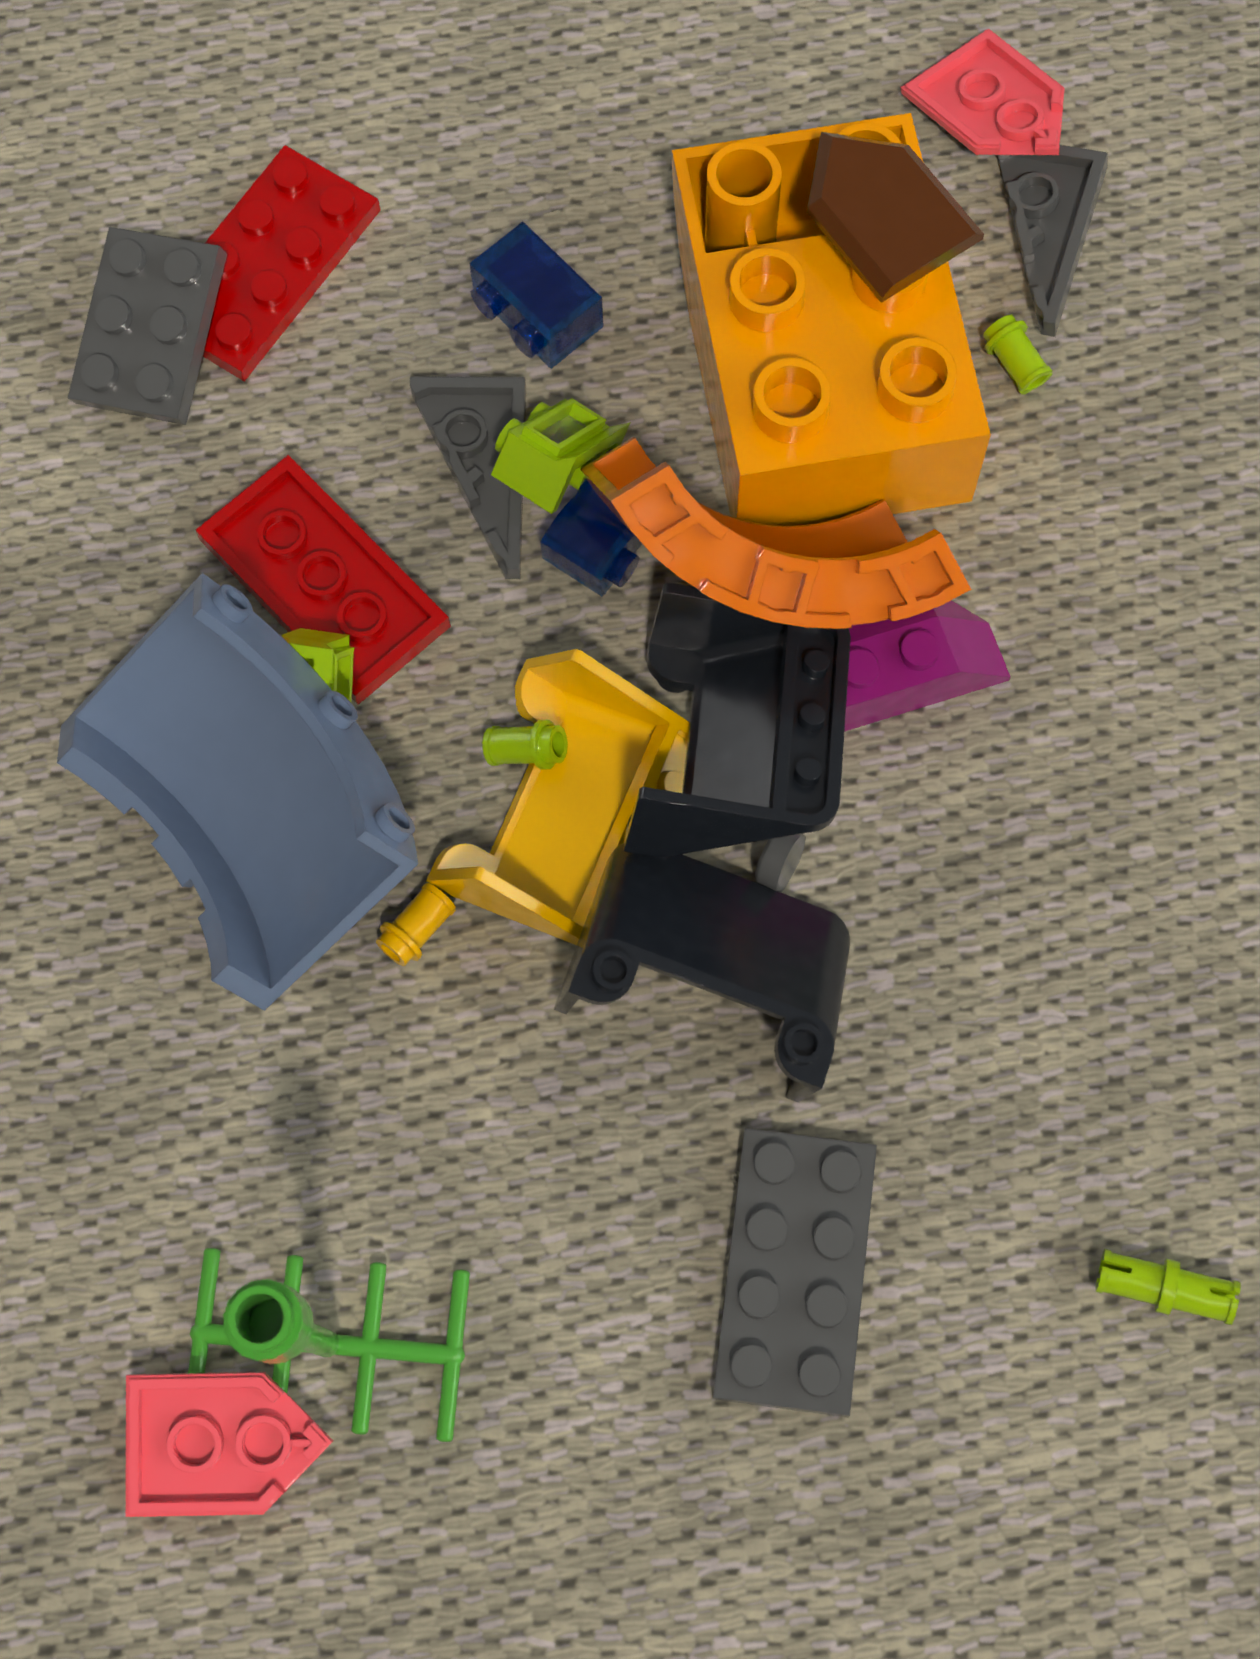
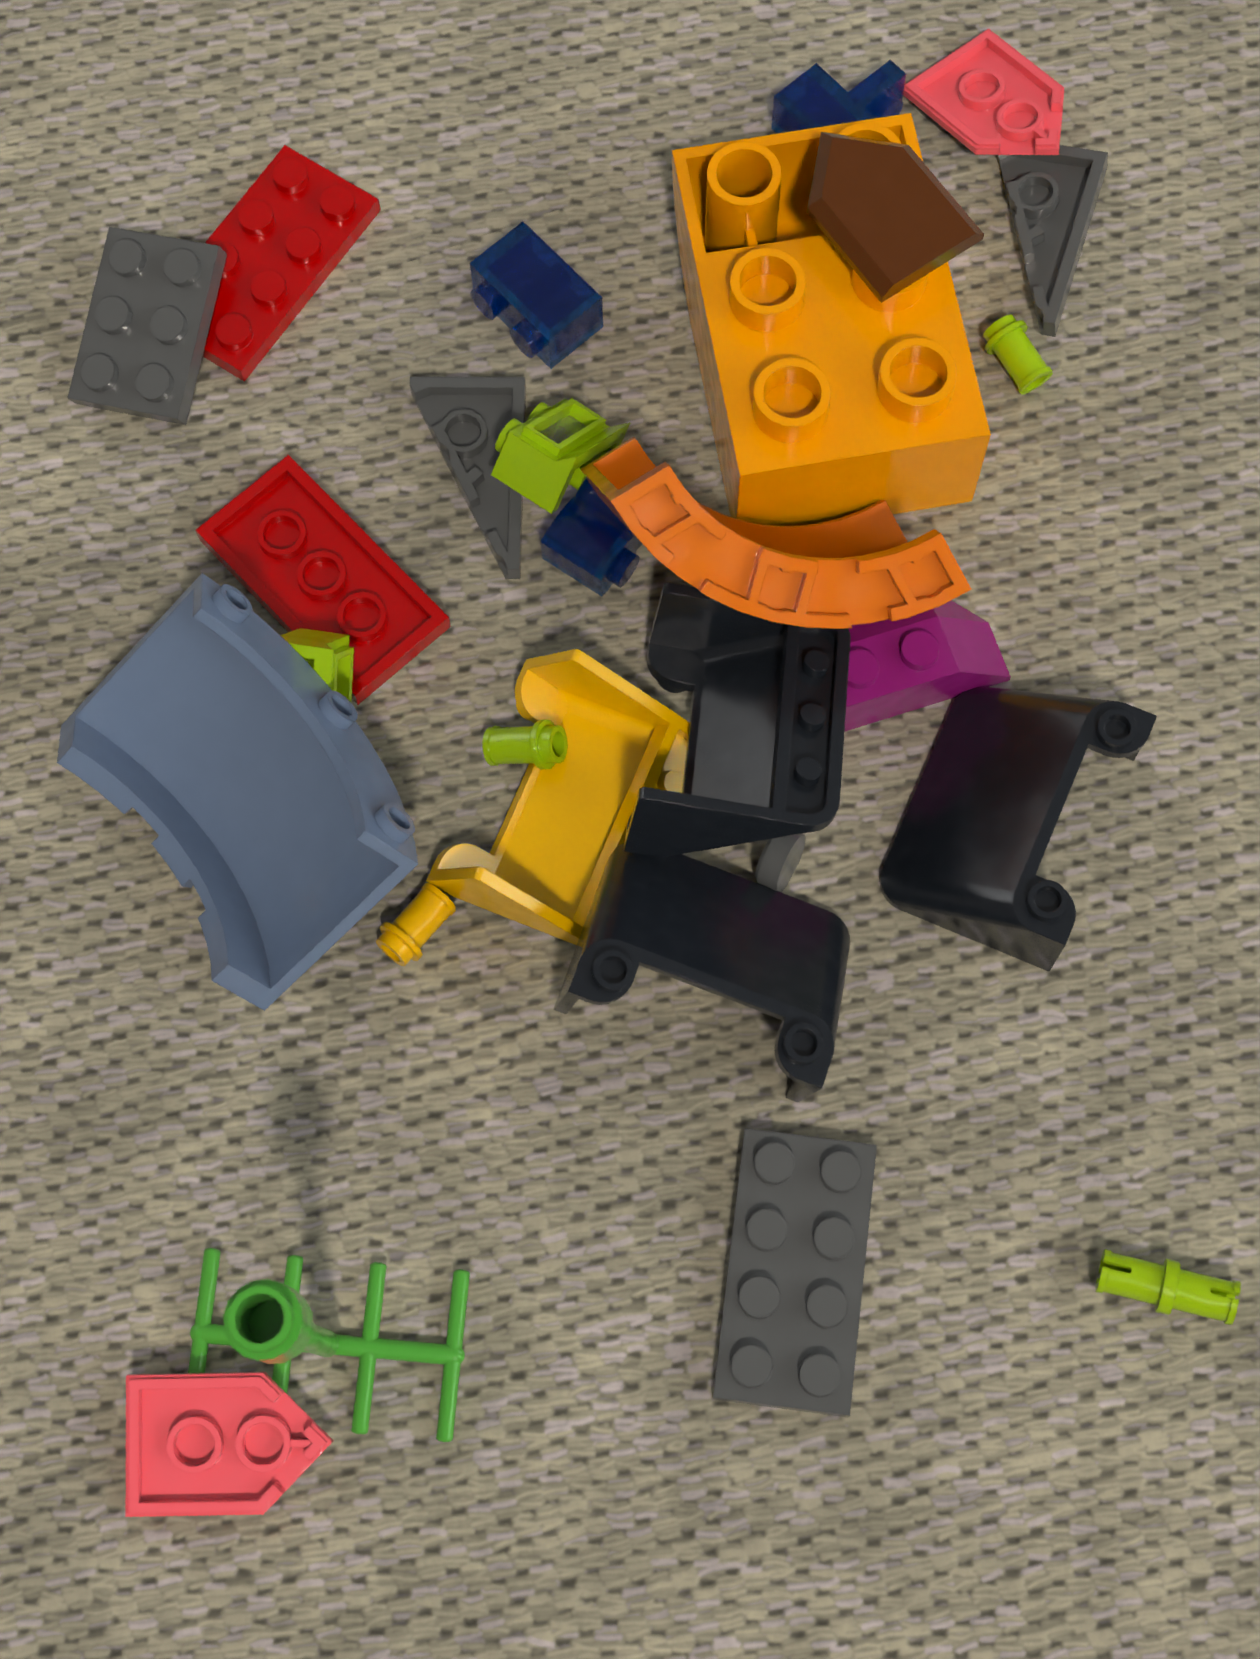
none -> clear blue brick [771,59,906,134]
none -> black windscreen [880,686,1157,972]

